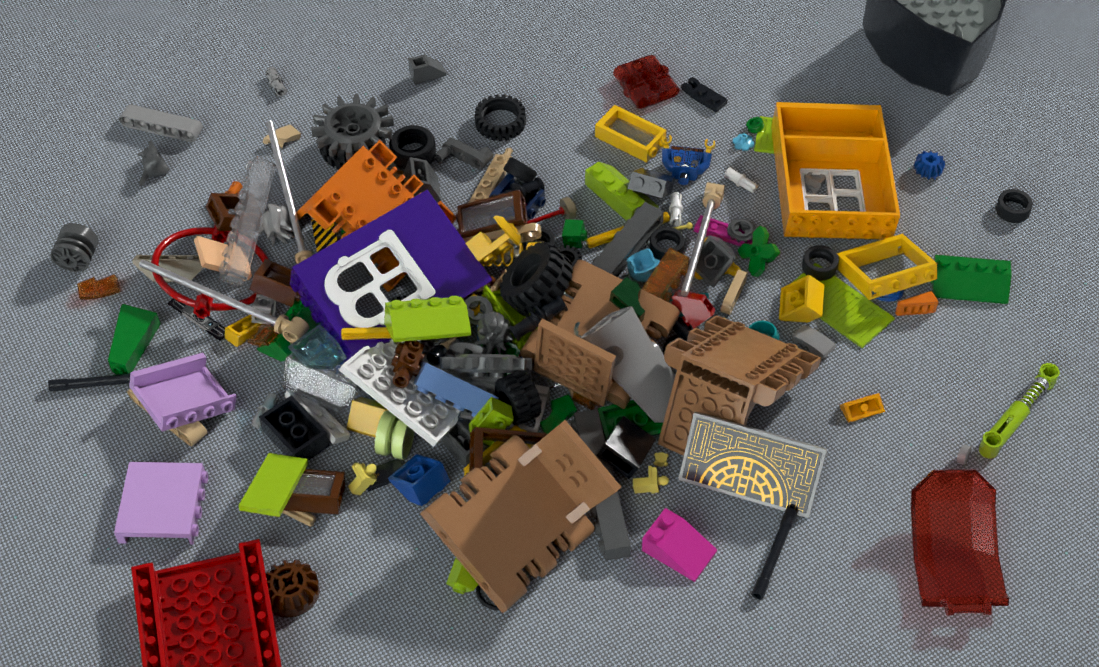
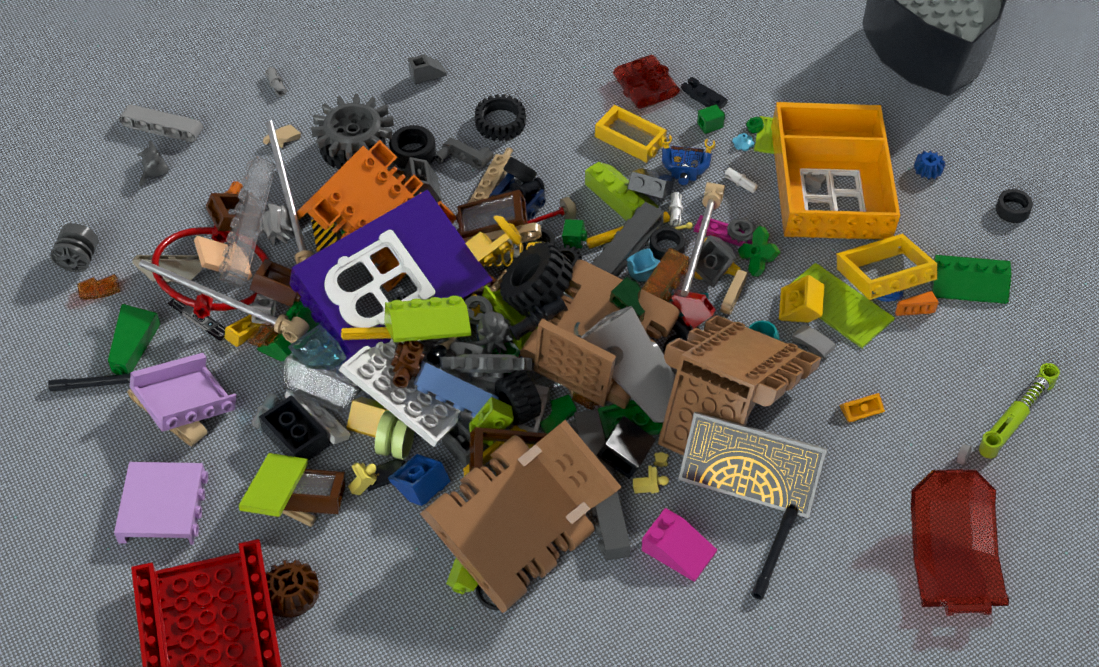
black tyre [802,245,839,281] -> none
none -> green brick [697,105,725,134]

